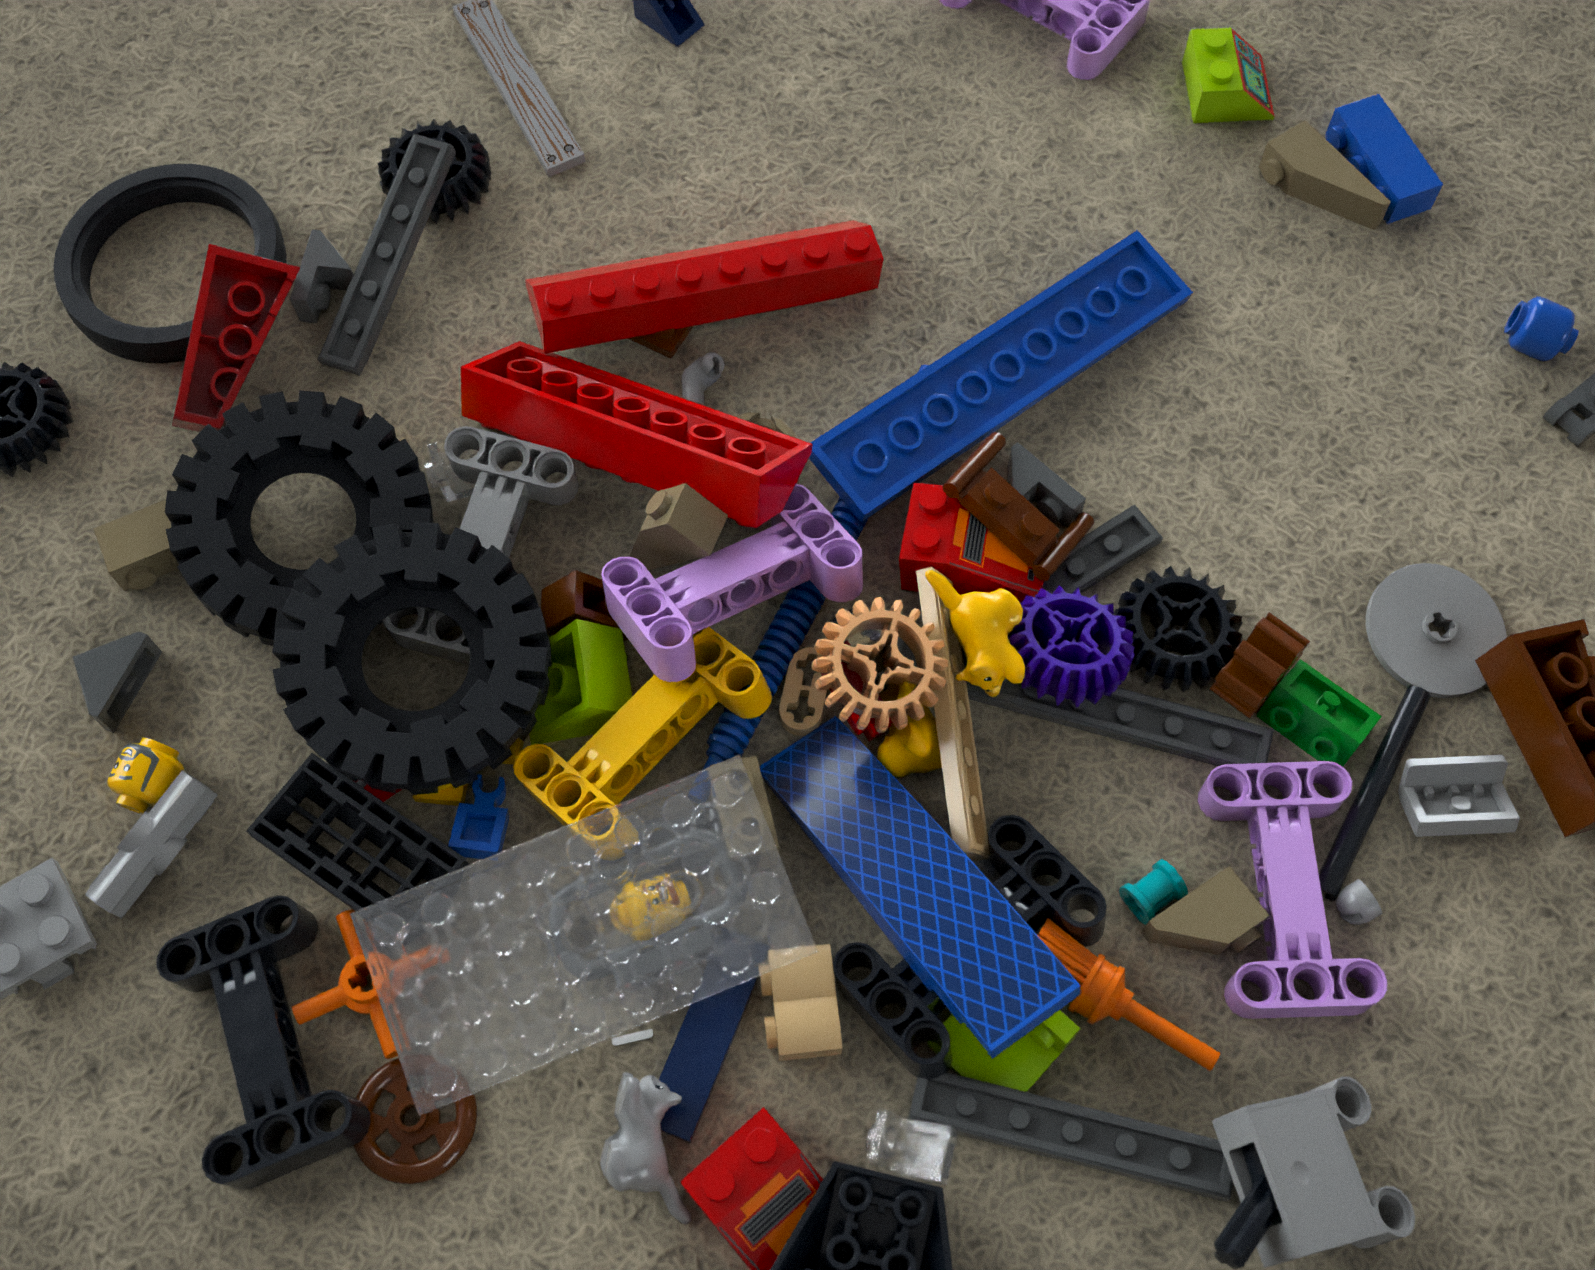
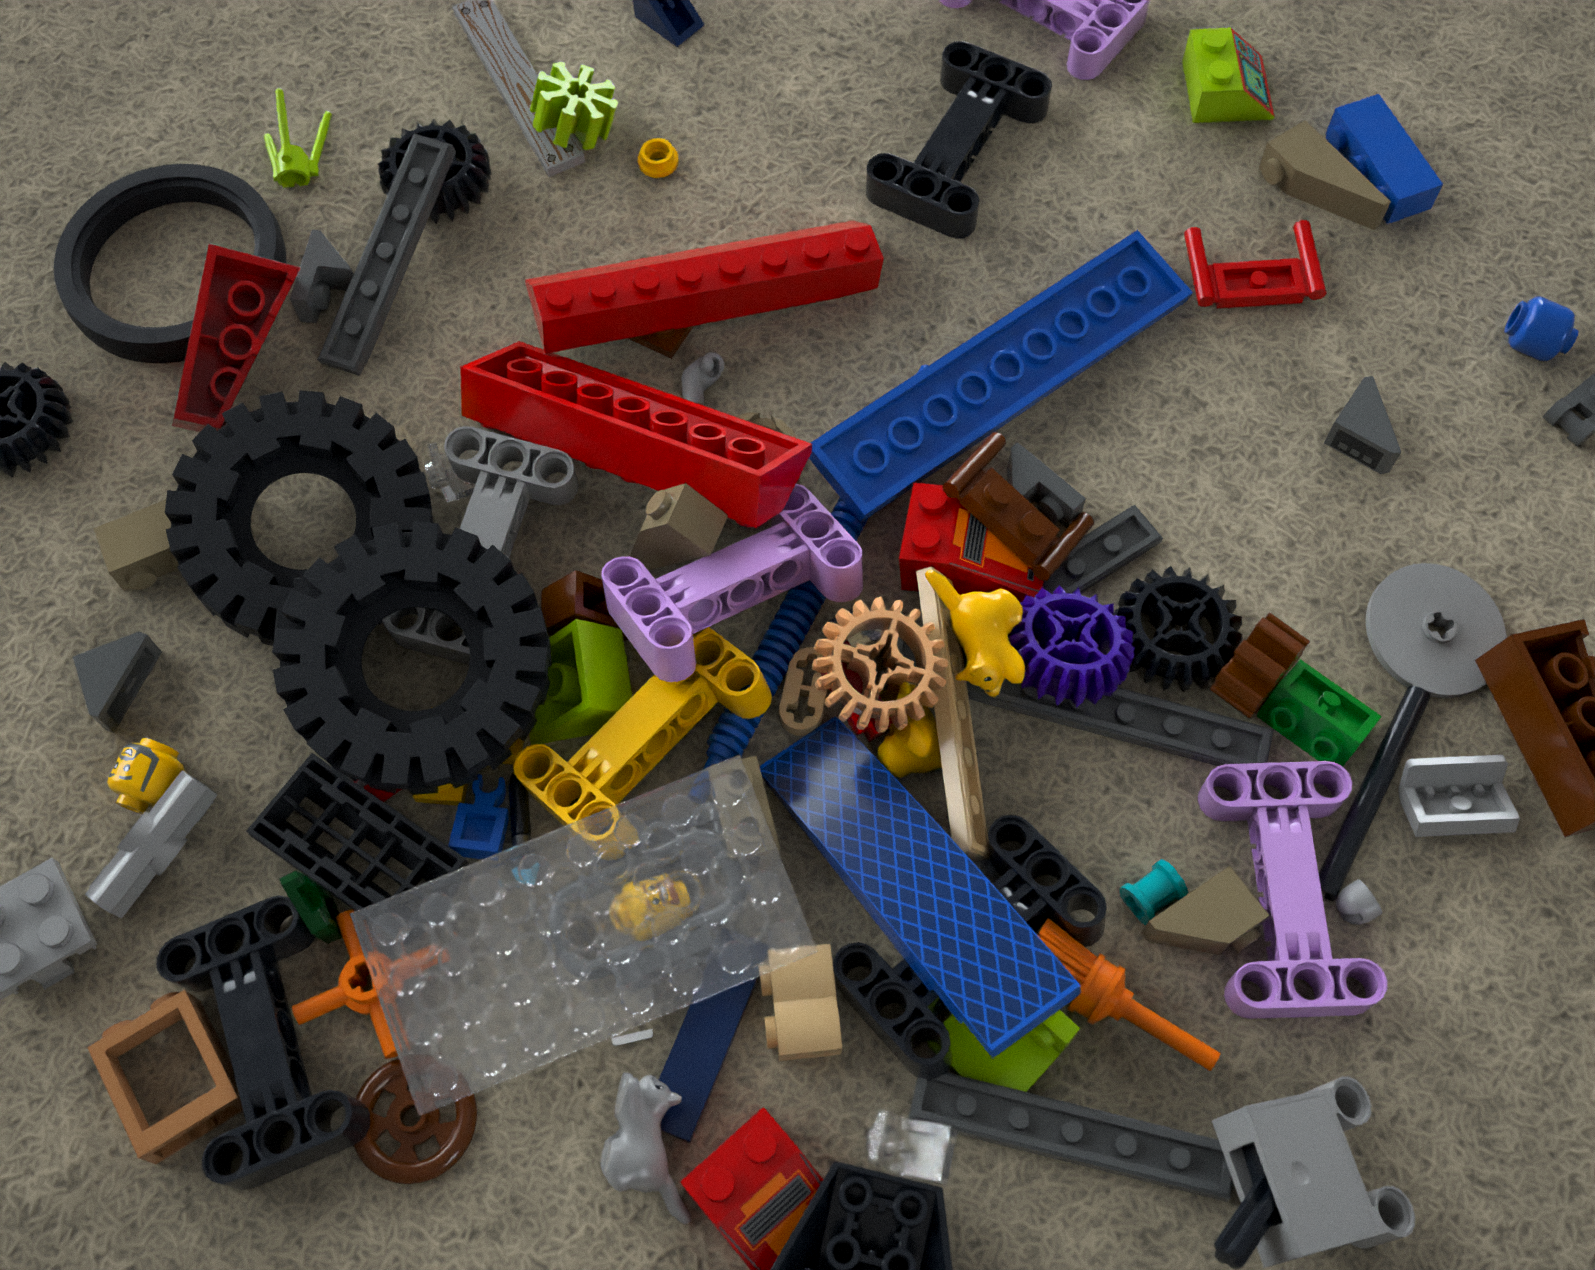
none -> medium nougat window [87,990,243,1165]
none -> lime plant [264,88,331,188]
none -> dark green tile [279,870,343,944]
none -> black piece [509,771,534,885]
none -> lime gear [530,62,618,150]
none -> yellow plate [638,138,679,178]
none -> black beam [866,41,1052,239]
none -> red plate [1184,220,1327,309]
none -> dark grey slope [1324,376,1401,474]

